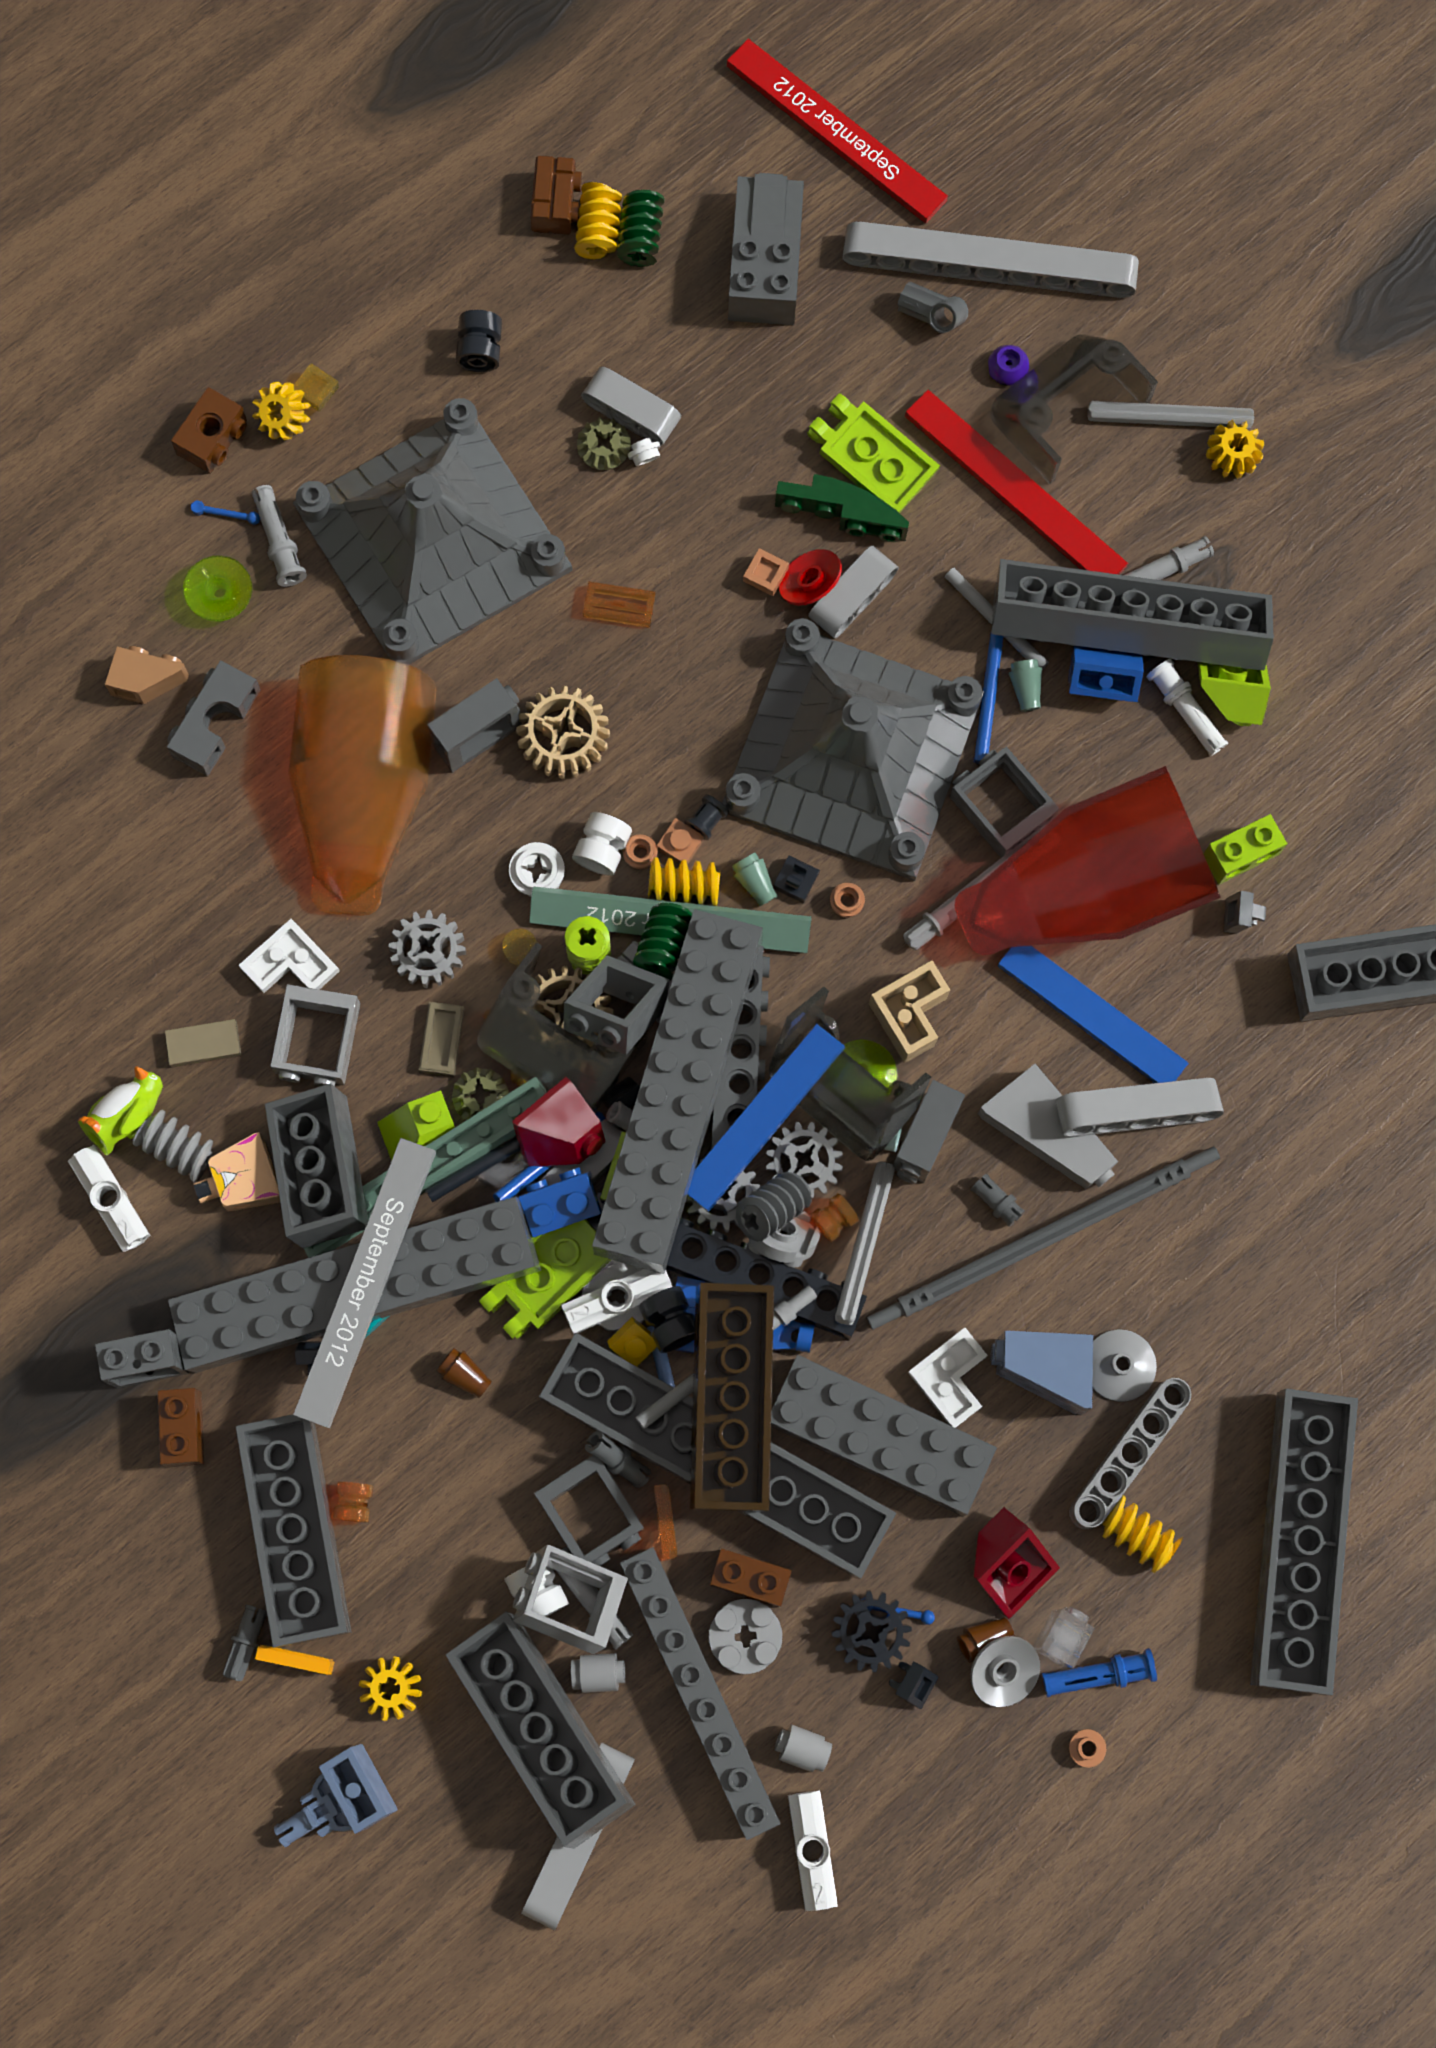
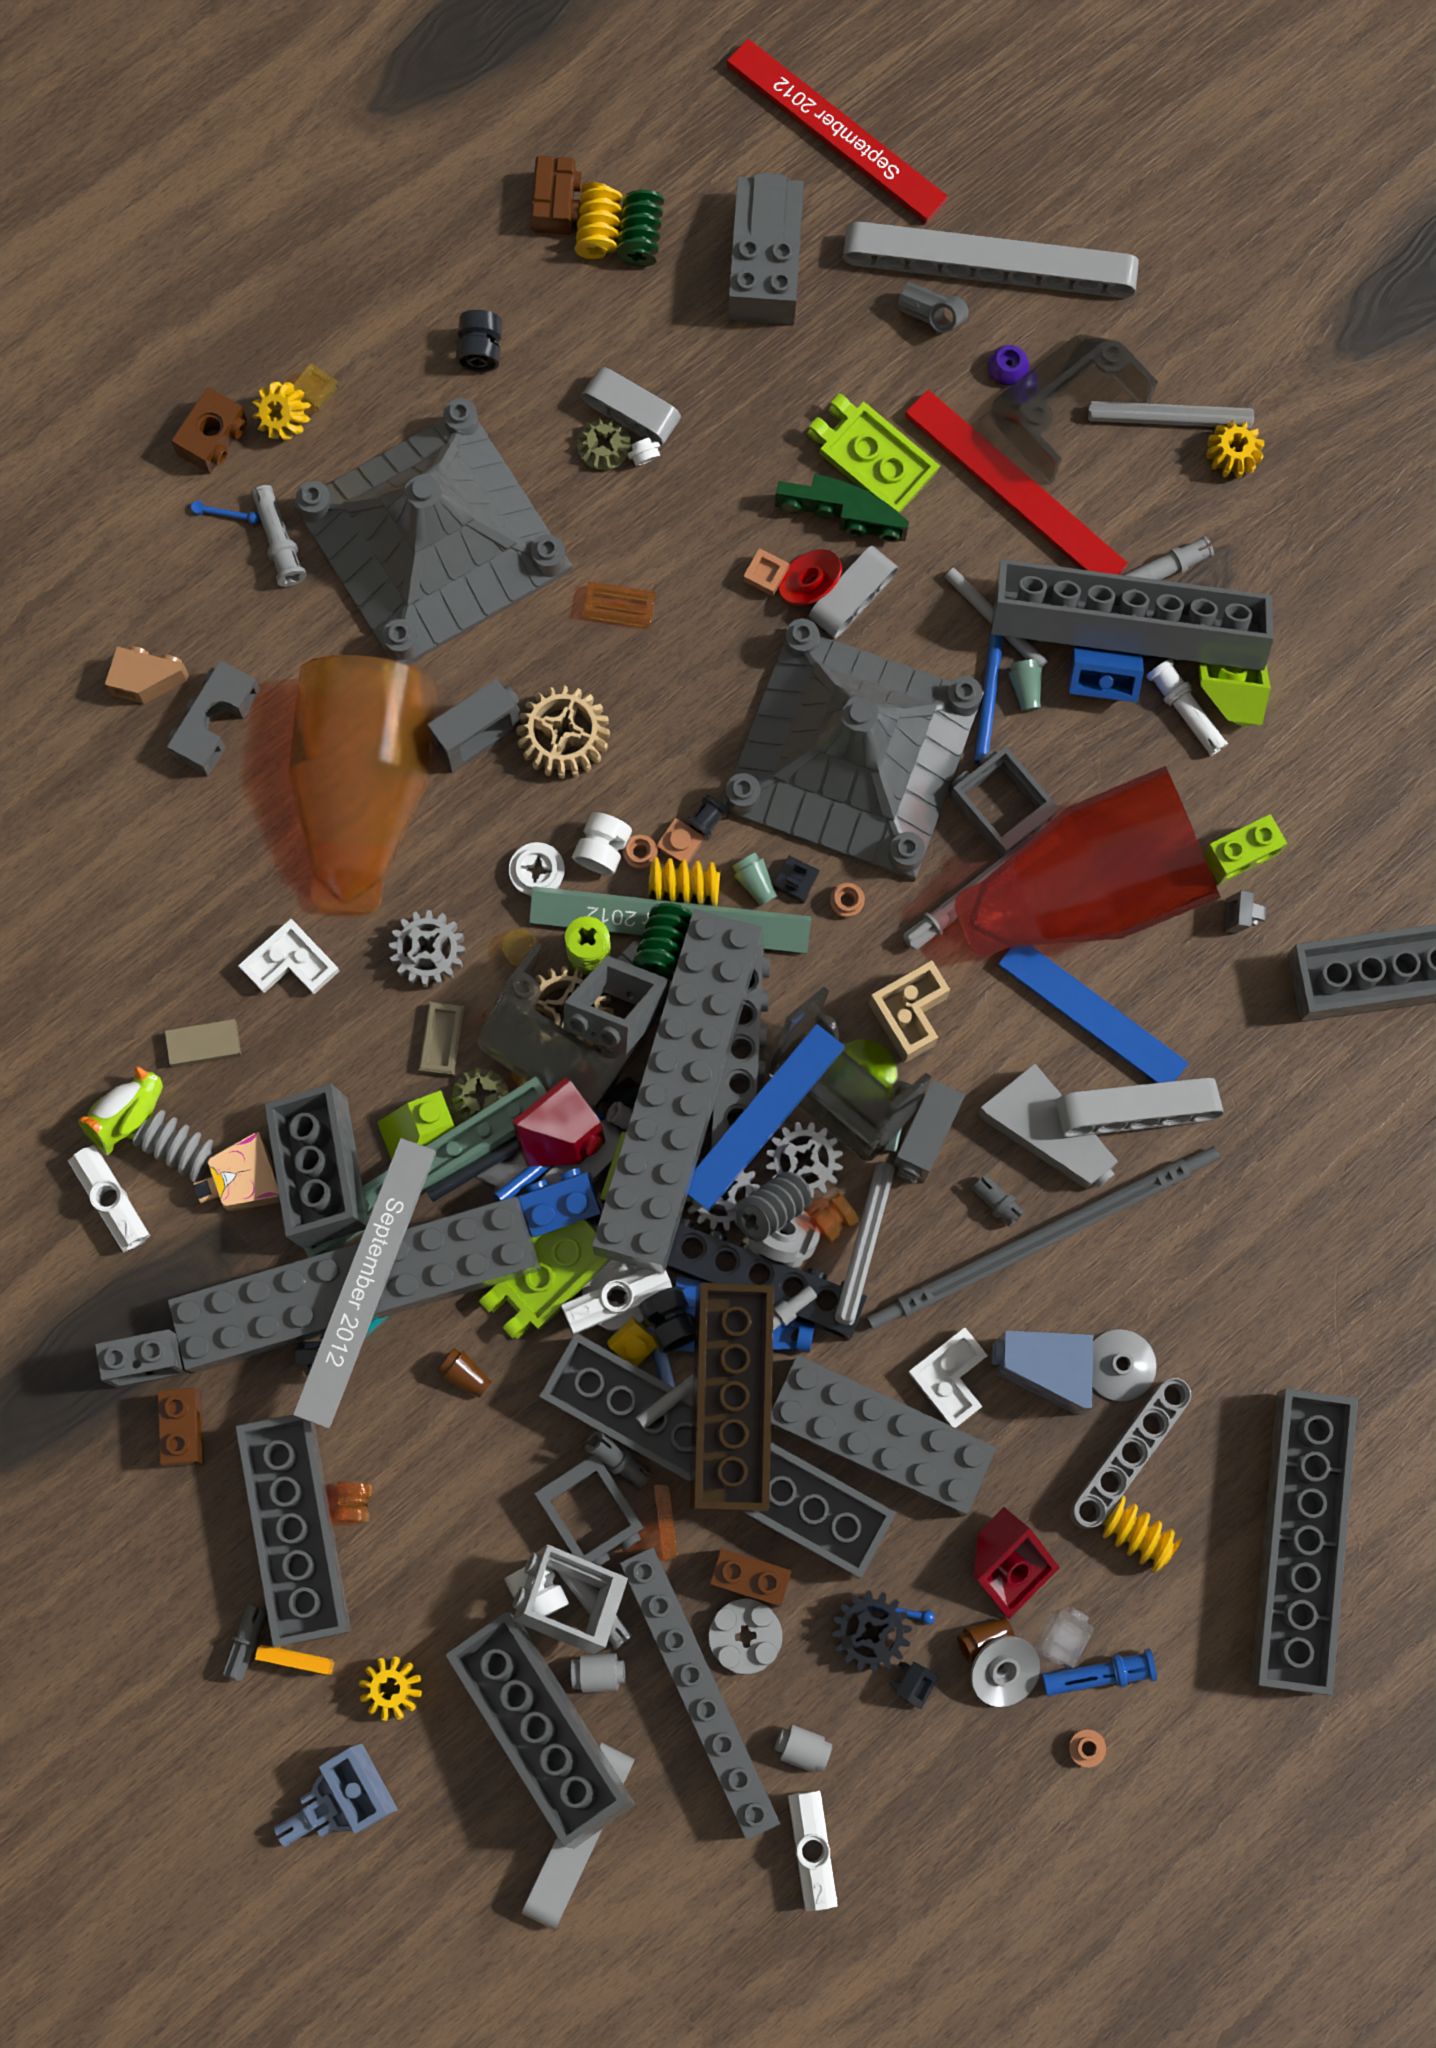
clear neon green dish [183,555,253,622] -> none
light grey window [271,984,360,1087] -> none

